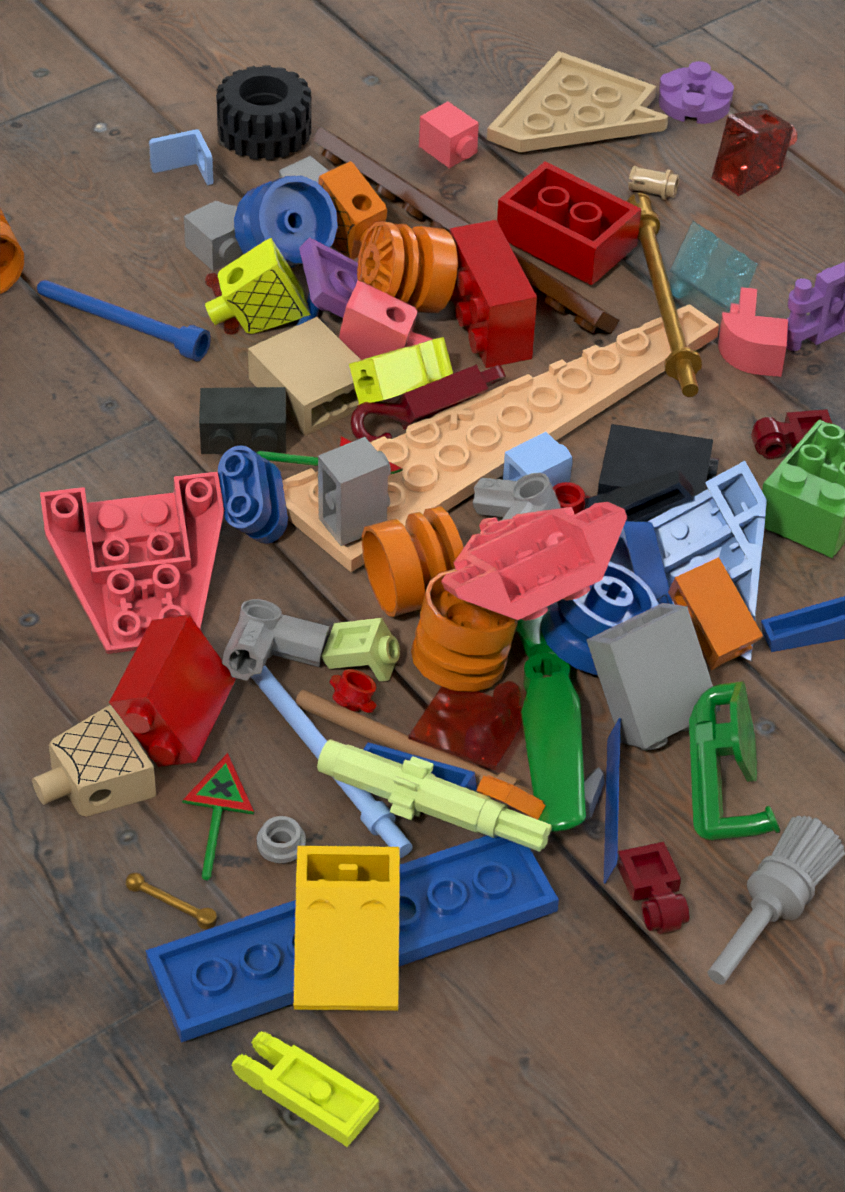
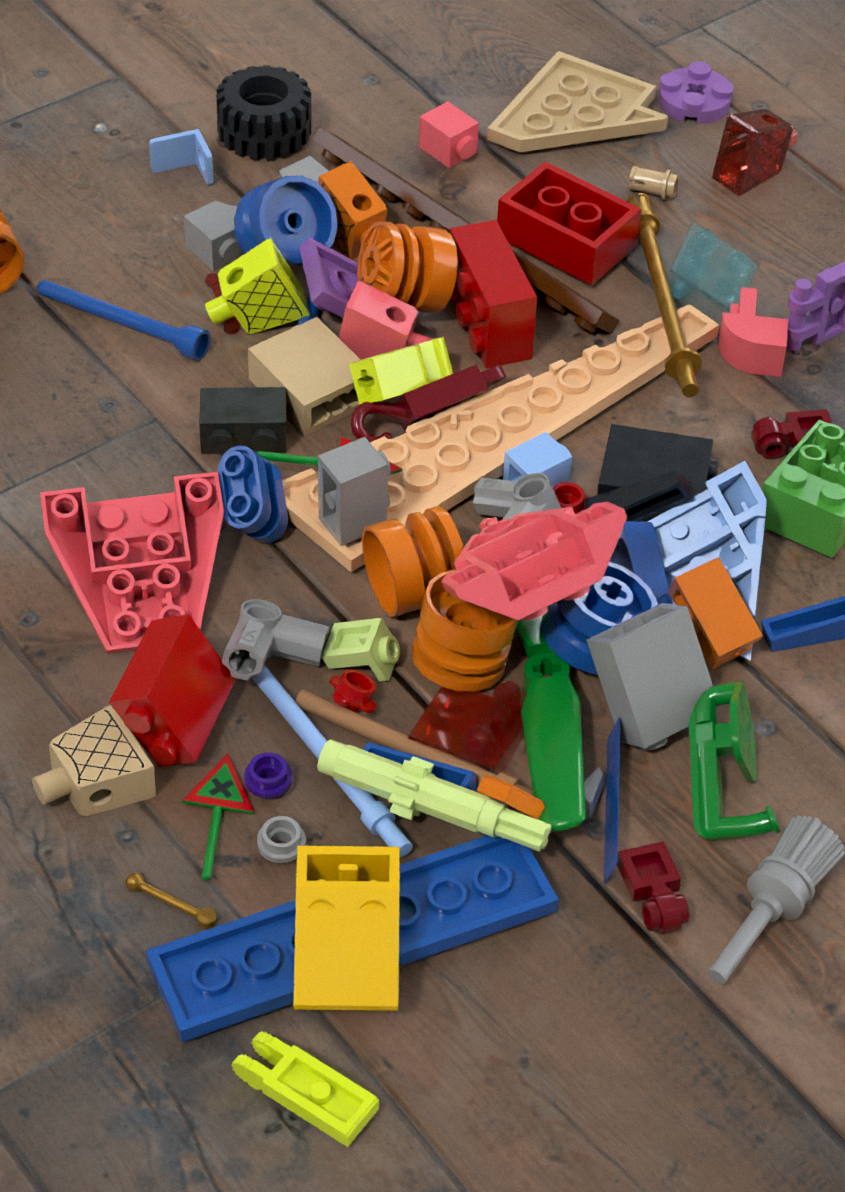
none -> dark purple plate [244,752,292,798]

